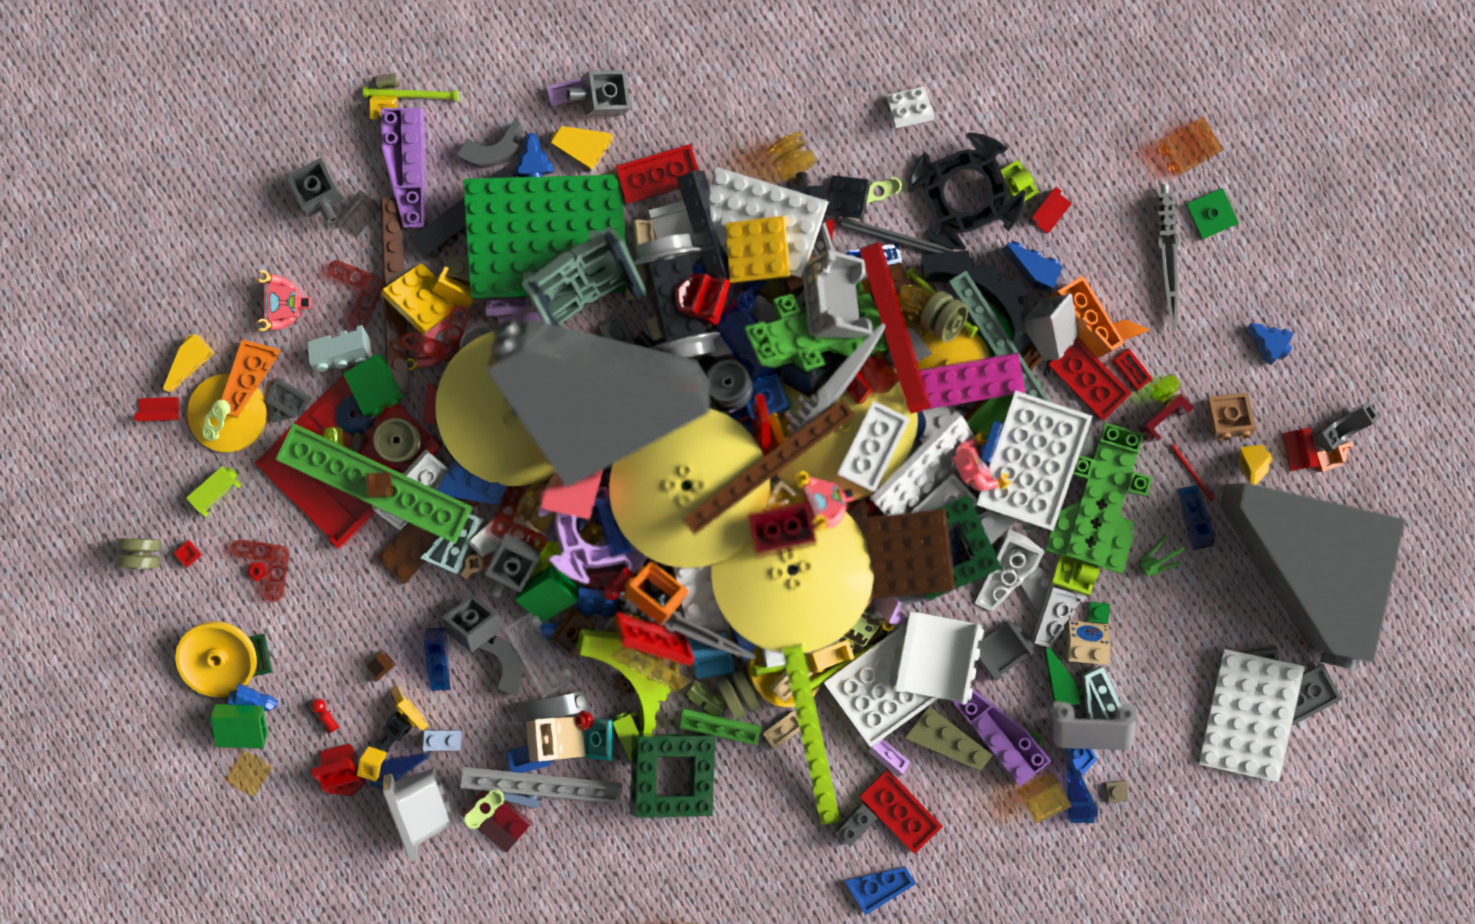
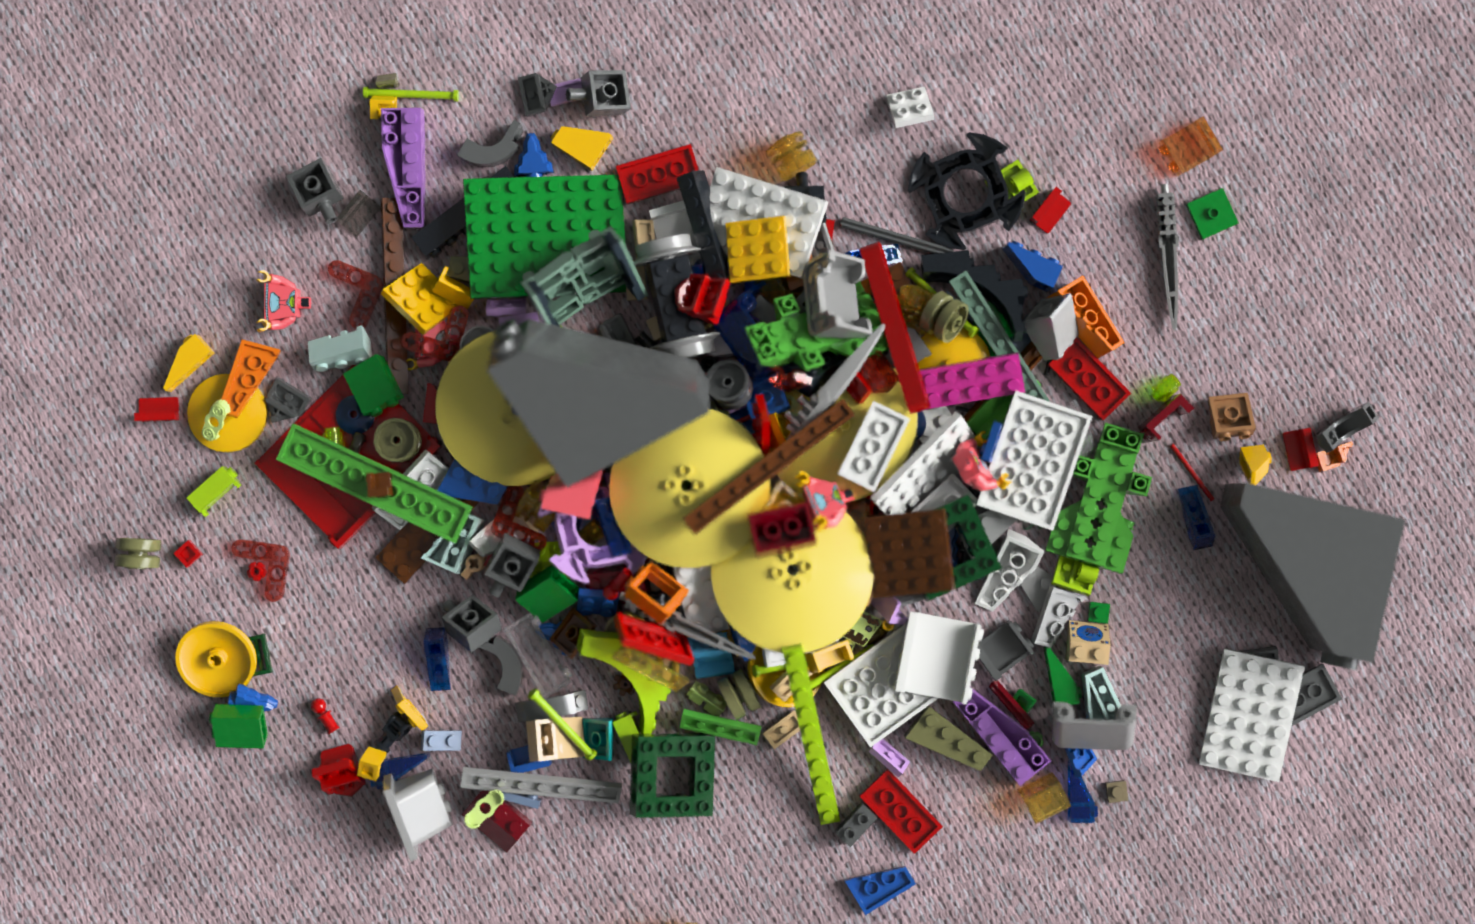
clear yellow piece [227,750,273,797] -> none
reddish brown panel [367,650,397,682] -> none
red plate [575,711,593,730] -> none
black plate [826,175,871,220] -> none
yellowish green piece [867,177,902,203] -> none
red tile [1112,348,1153,391] -> none
orange slope [1113,319,1149,341] -> none
bright green plant [1140,535,1185,577] -> none
blue rock [1246,323,1294,366] -> none
none -> dark grey slope [518,73,557,117]
none -> lime bar [527,688,597,761]
none -> clear red plate [769,366,812,392]
none -> dark red axle [989,680,1034,730]
none -> green plate [1013,689,1037,714]

